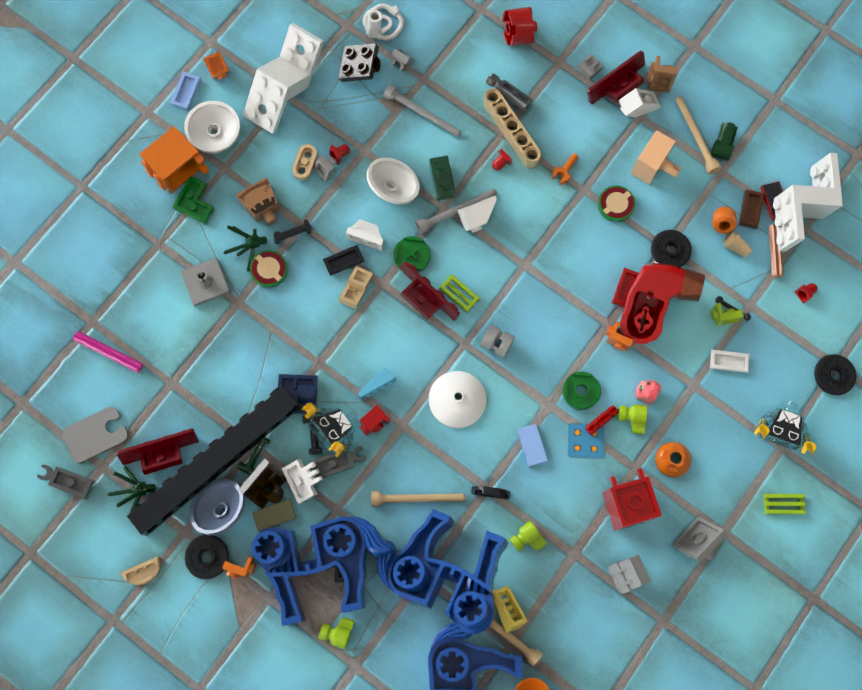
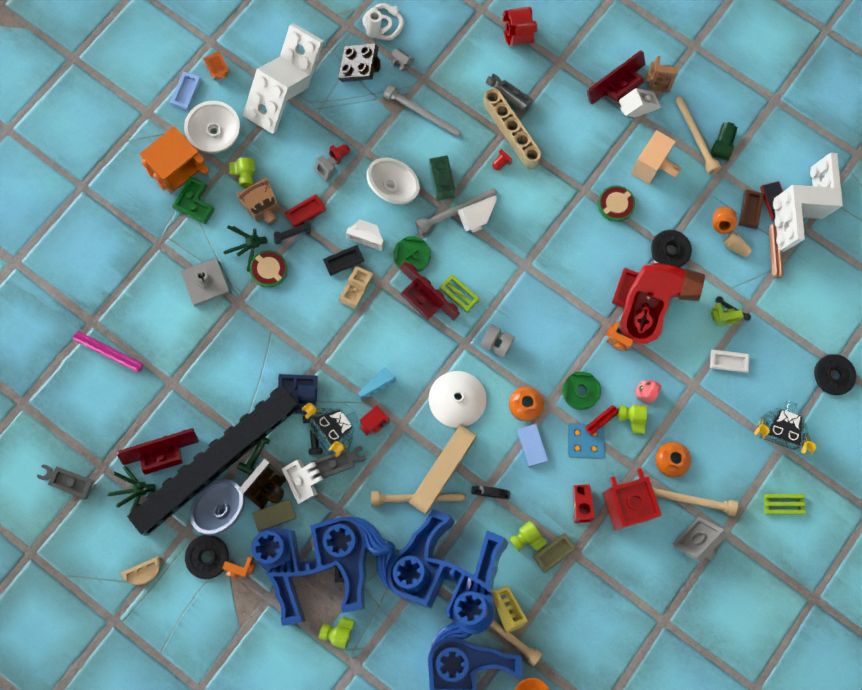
light grey piece [62,407,128,463] -> none
tan plate [292,144,317,181] -> none
orange bar [552,153,579,185] -> none
light grey tile [577,54,603,80] -> none
light grey piece [608,555,651,594] -> none
red piece [795,283,818,304] -> none
none -> lime piece [229,157,255,188]
none -> red tile [284,194,326,228]
none -> tan beam [409,425,477,514]
none -> orange piece [509,386,544,422]
none -> olive tile [533,533,576,573]
none -> red leg [572,484,594,523]
none -> tan piece [653,488,738,517]

